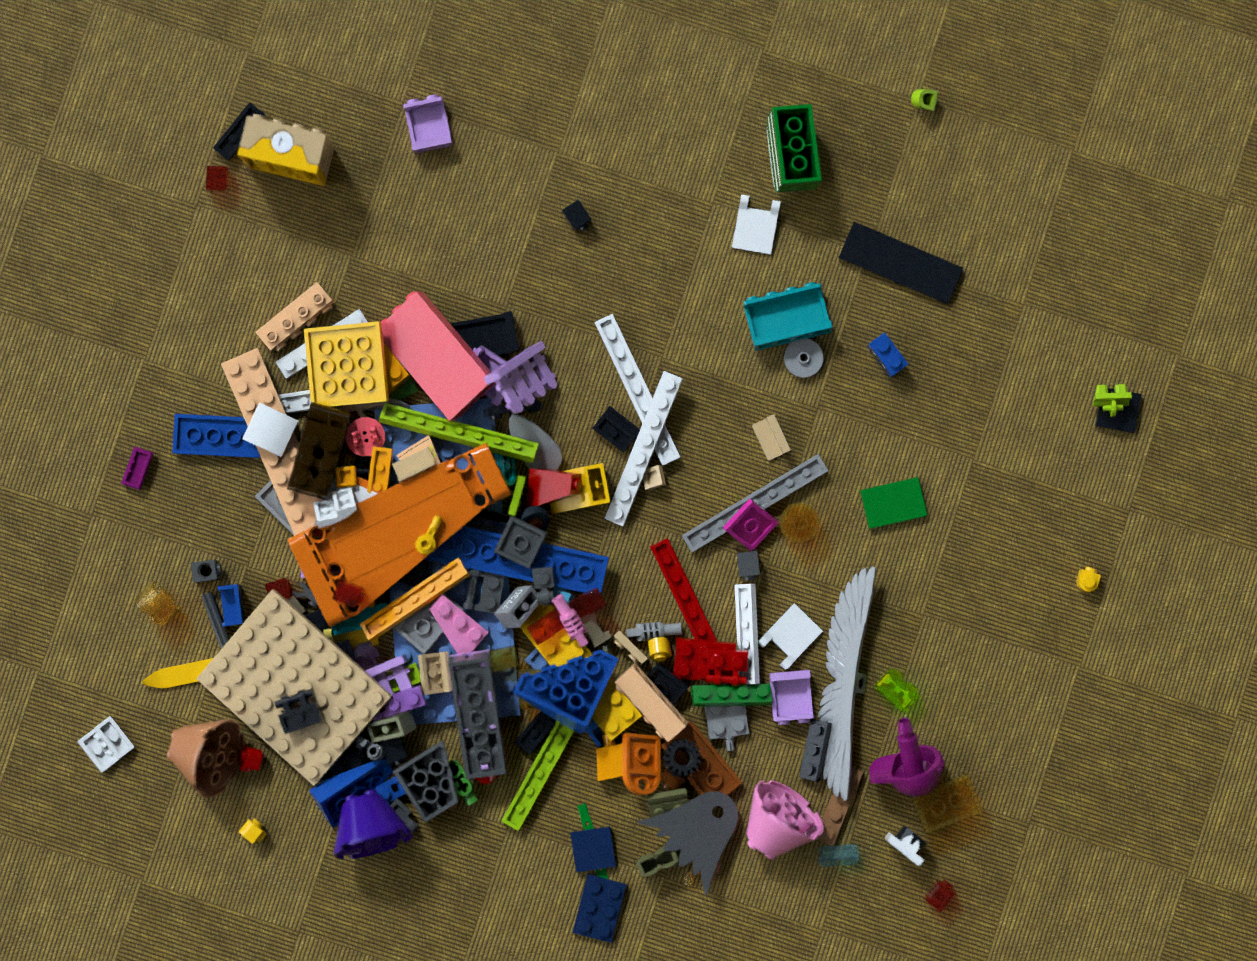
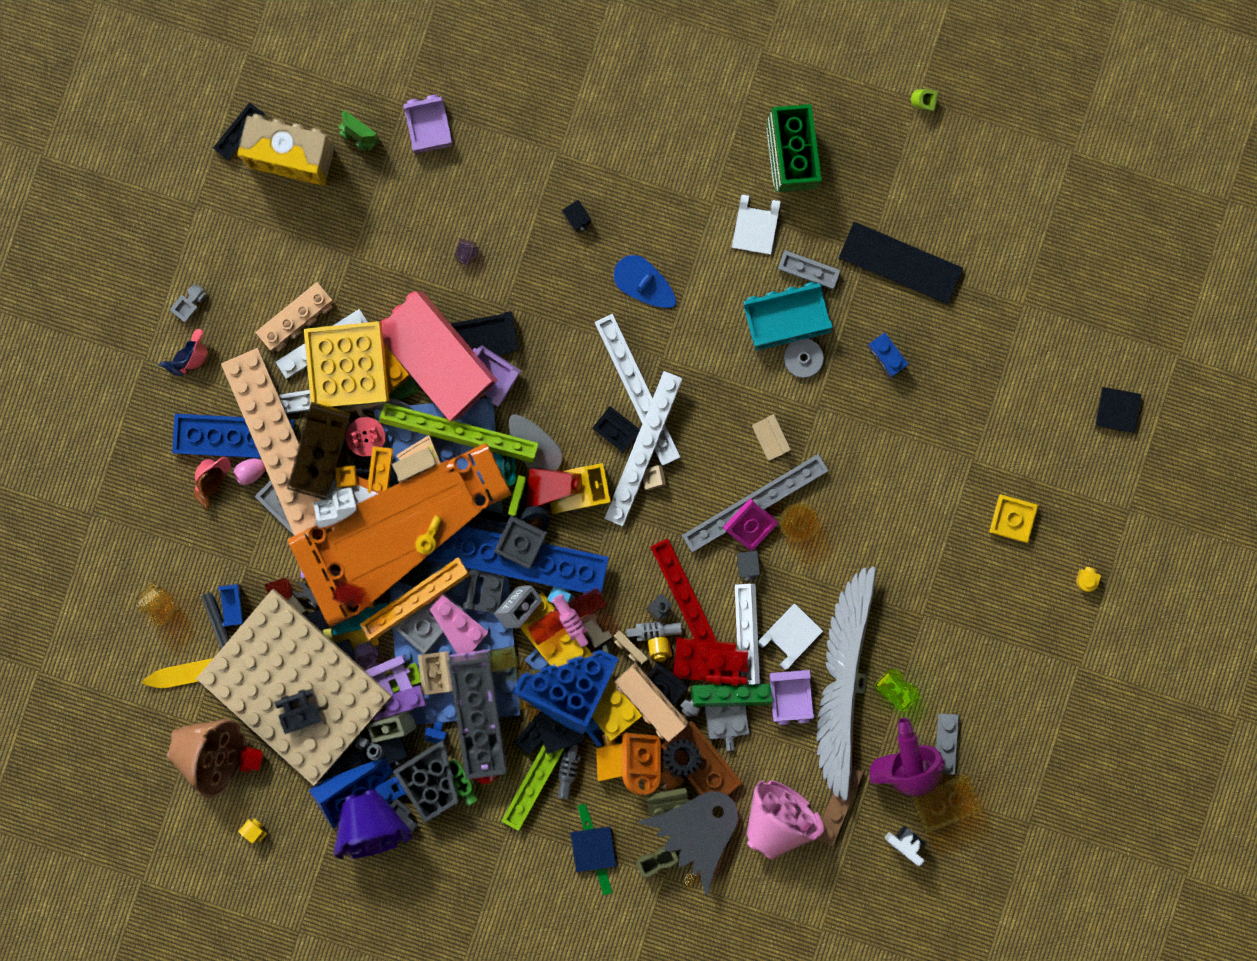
white slope [77,716,135,774] -> none
magenta plate [121,446,154,490] -> none
dark grey brick [190,559,222,583] -> none
clear red panel [206,166,229,192] -> none
white slope [242,403,298,457] -> none
lavender fence [483,341,557,414] -> none
black plate [483,400,542,420] -> none
dark grey plate [532,566,555,606] -> none
dark blue plate [572,874,626,943] -> none
black plate [799,718,832,782] -> none
clear light blue hinge [817,844,859,867] -> none
green tile [860,477,927,529] -> none
clear red brick [923,879,956,912] -> none
lime hips [1093,384,1132,417] -> none
none -> hair [158,329,208,376]
none -> light grey plate [170,284,207,323]
none -> dark orange hair [194,457,231,511]
none -> bright pink animal [233,458,266,485]
none -> bright green slope [338,110,380,152]
none -> blue tile [424,721,446,744]
none -> clear purple plate [455,238,478,265]
none -> black plate [534,712,585,754]
none -> dark grey hinge [557,744,581,799]
none -> blue shield [614,255,676,308]
none -> dark grey plate [646,593,672,620]
none -> light grey plate [681,699,700,717]
none -> light grey plate [778,250,840,289]
none -> light grey plate [936,713,959,775]
none -> yellow plate [989,494,1038,543]

